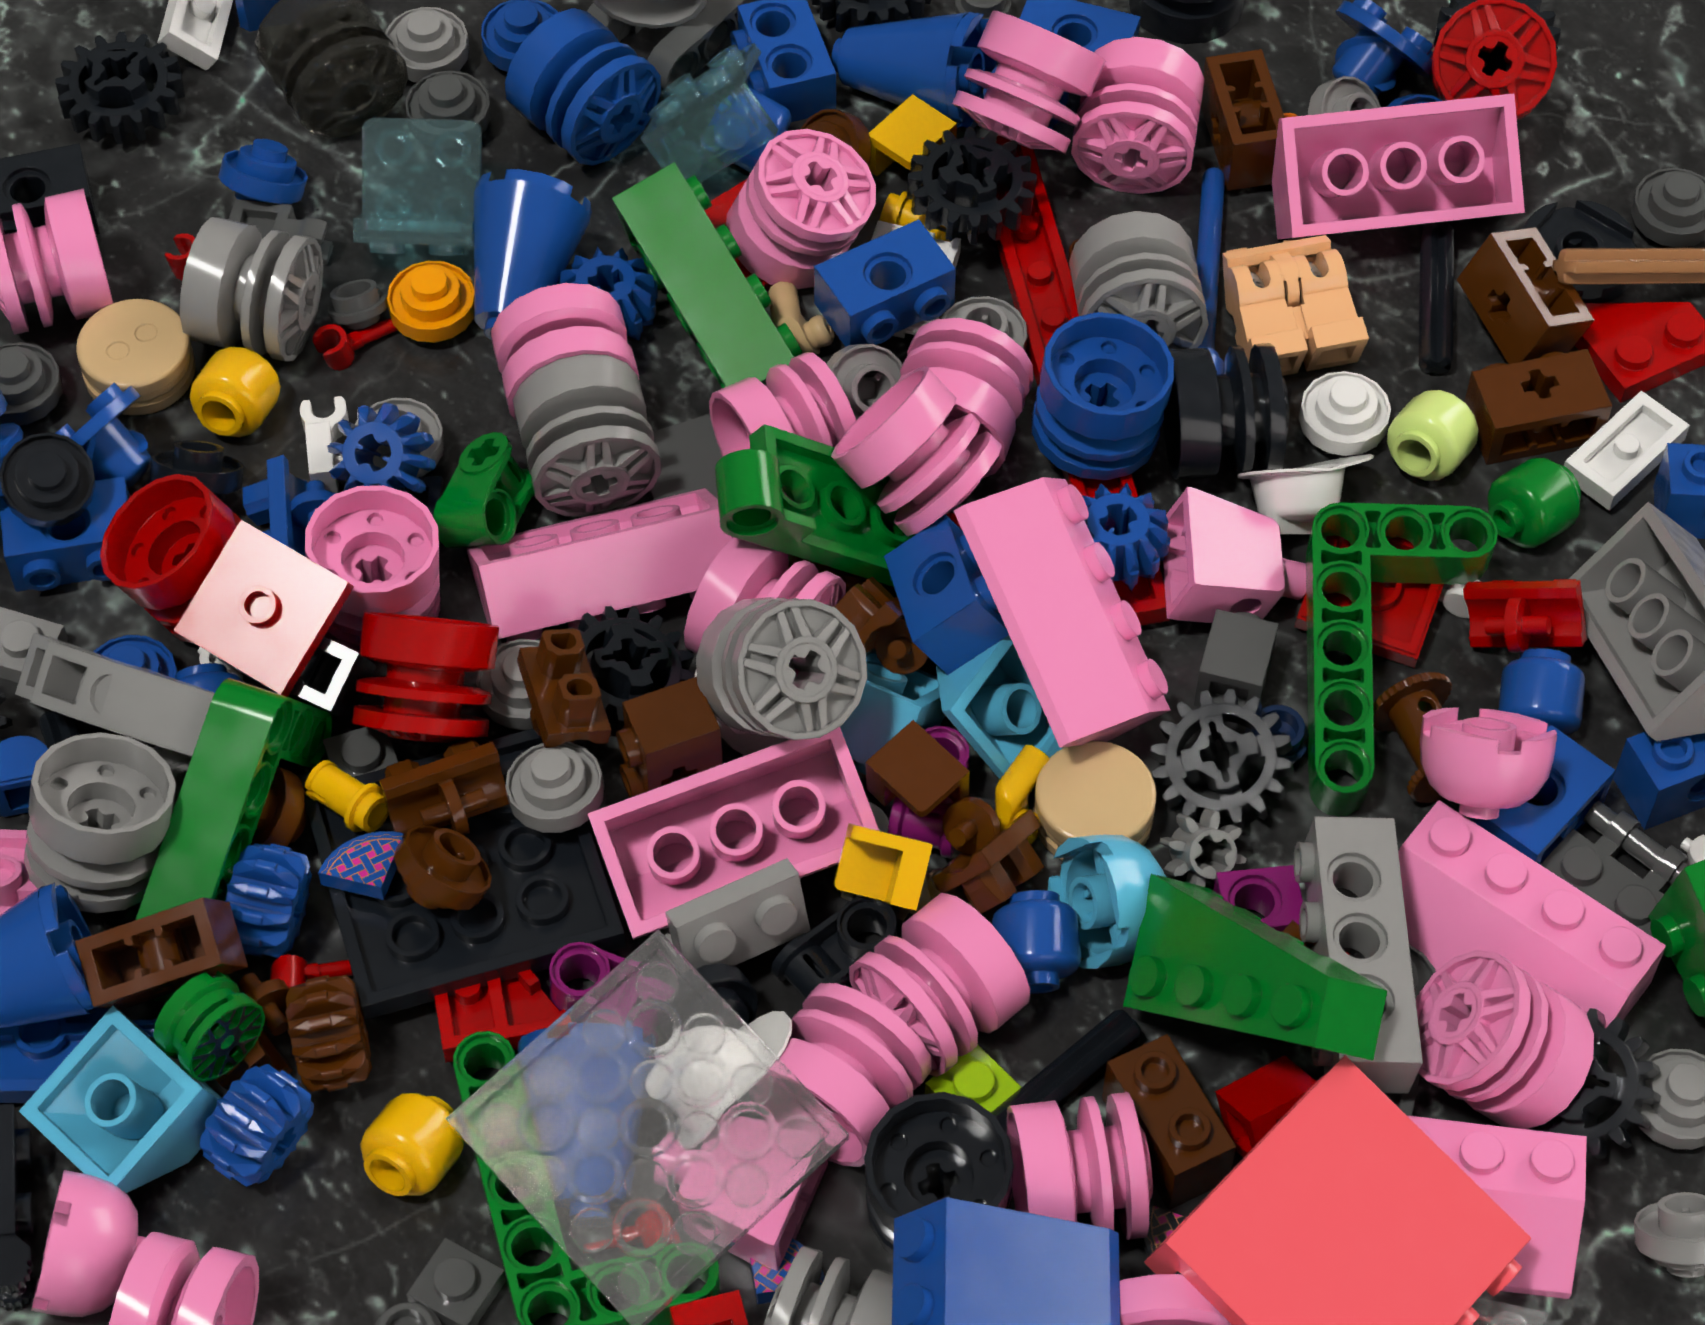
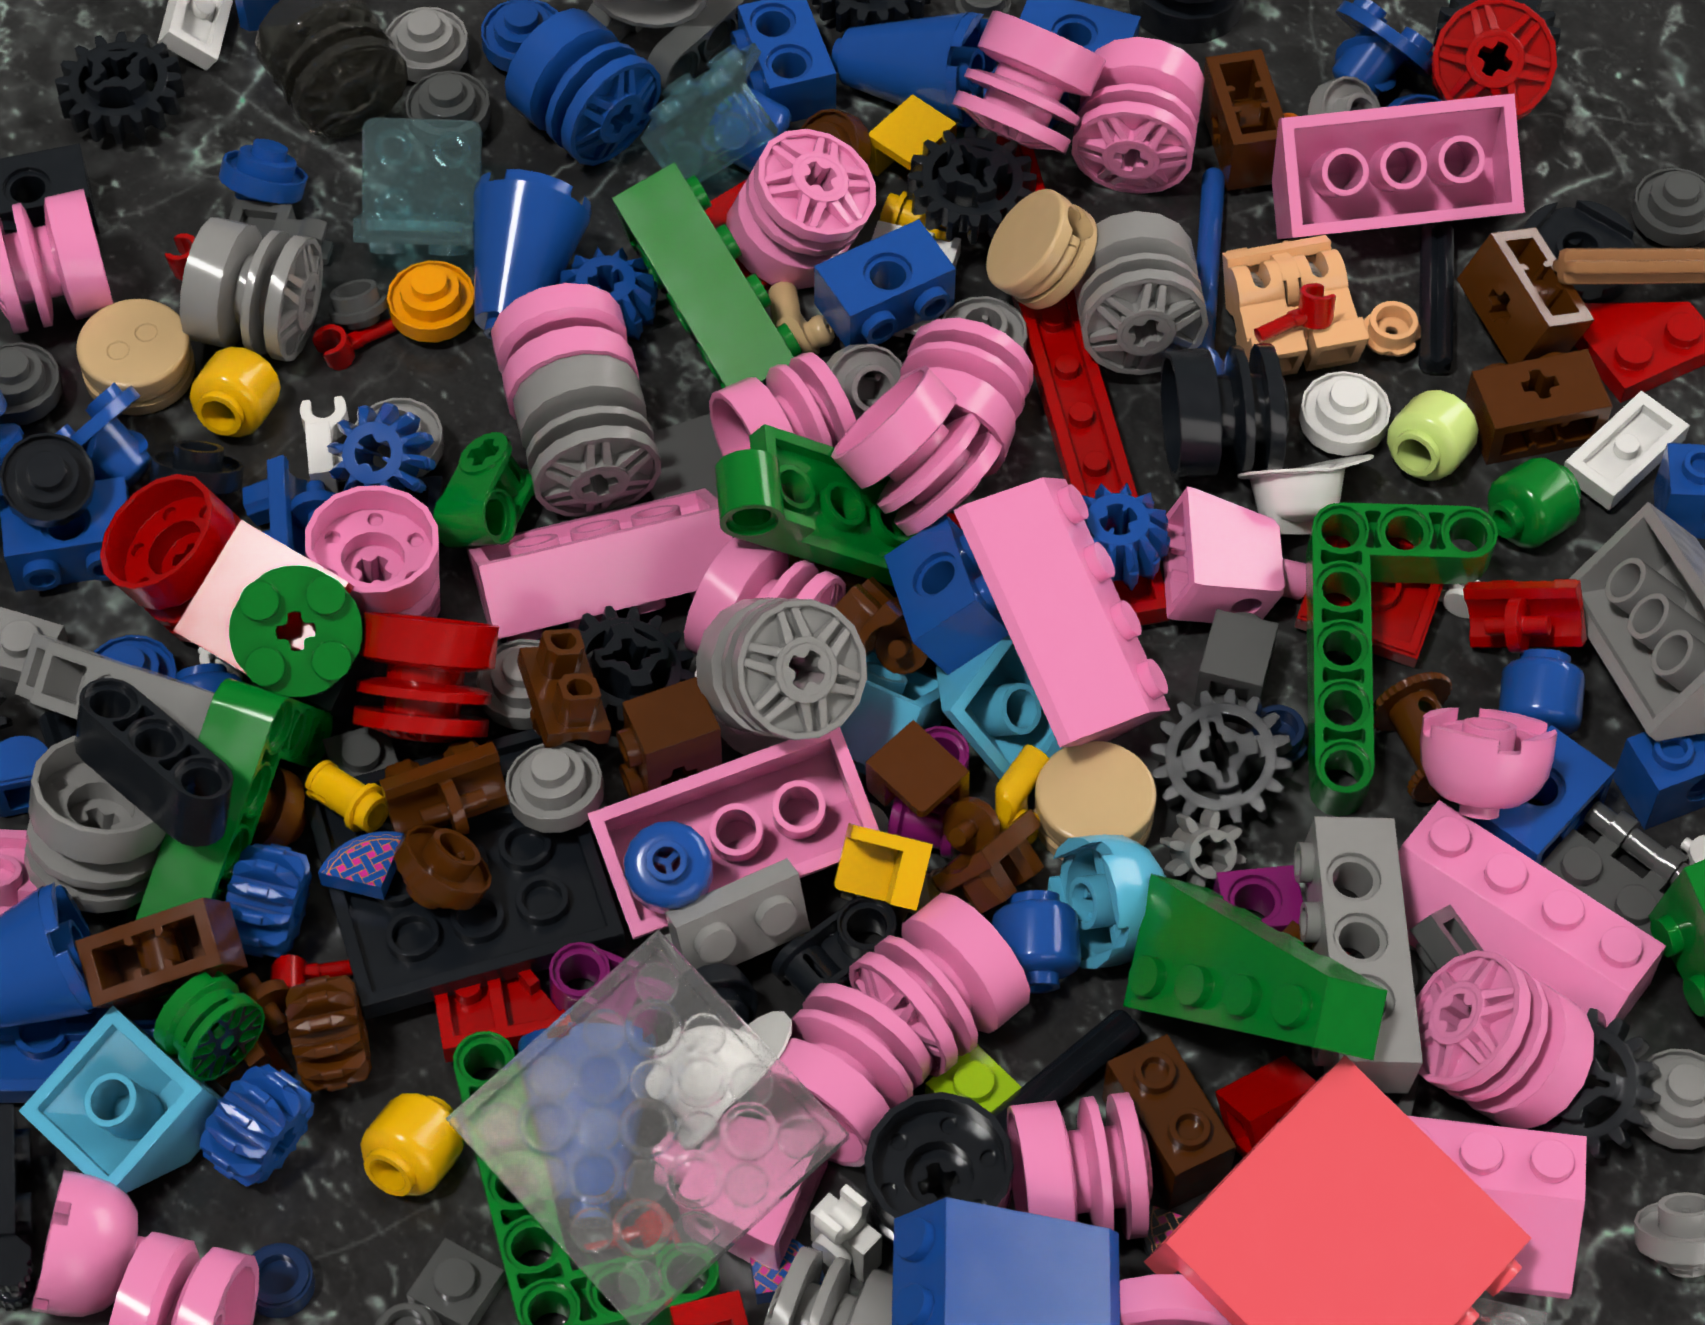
blue wheel [1032,312,1174,480] -> none
none -> black beam [75,678,234,847]
none -> green plate [229,565,363,697]
none -> dark blue tile [252,1243,315,1318]
none -> blue head [624,821,713,914]
none -> white plate [810,1184,882,1283]
none -> tan head [986,189,1097,310]
none -> red hand [1254,283,1336,343]
none -> light nougat plate [1364,301,1421,357]
none -> dark grey plate [1410,905,1484,973]

